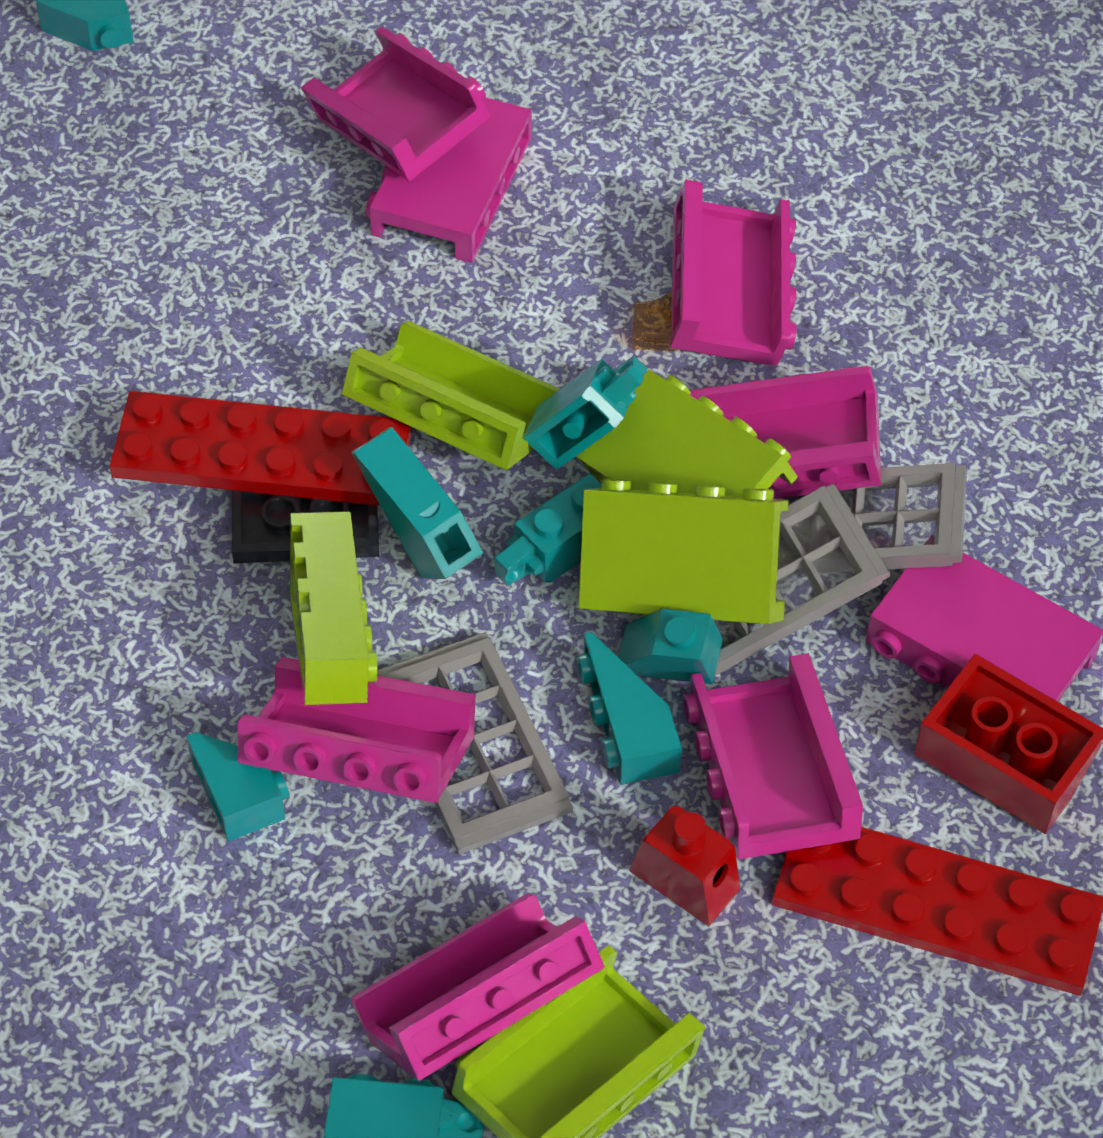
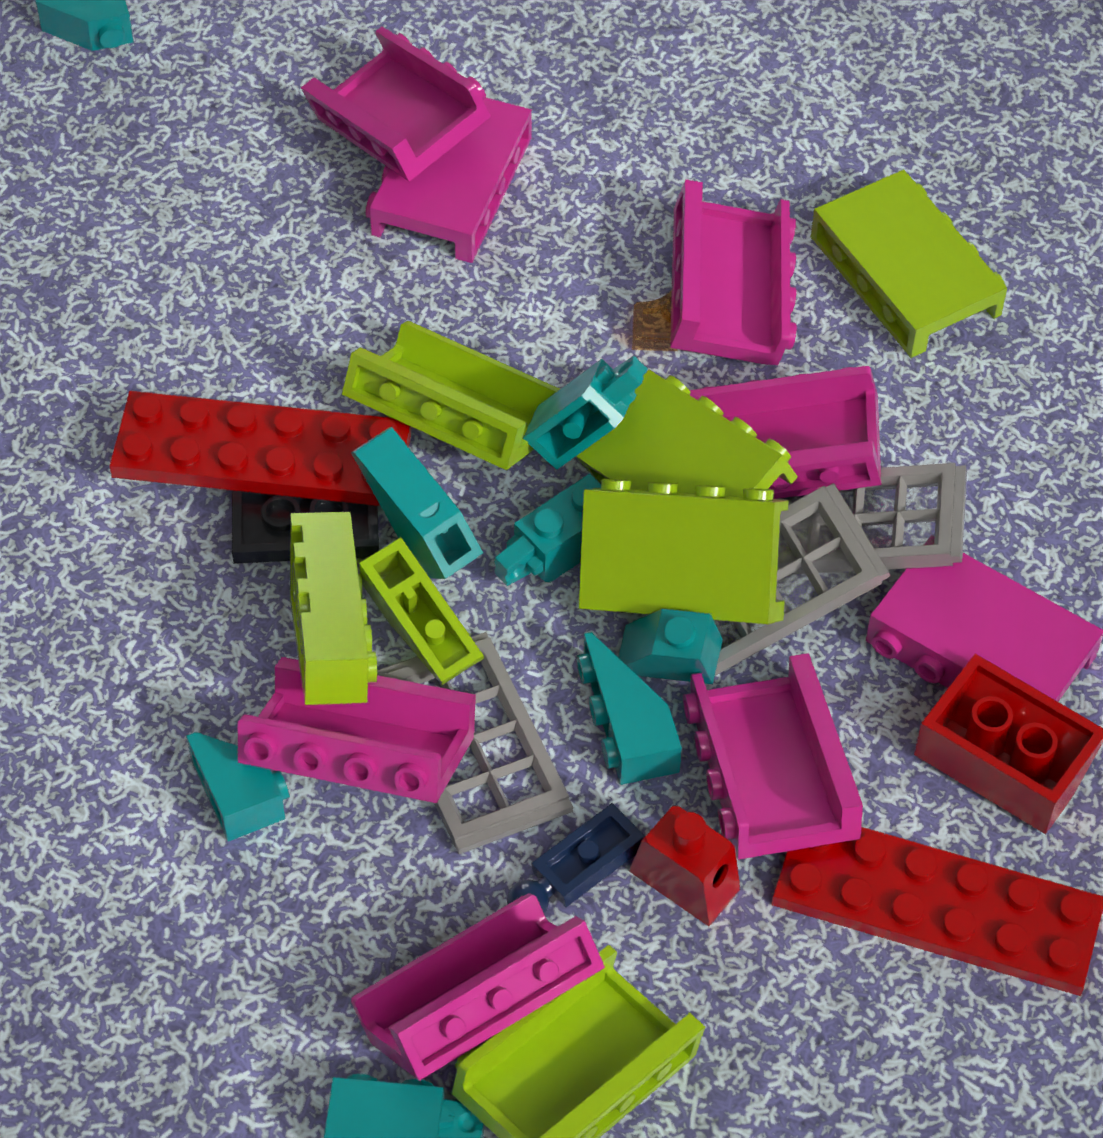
none -> lime slope [359,537,484,685]
none -> dark blue plate [507,803,645,914]
none -> lime panel [811,169,1007,358]

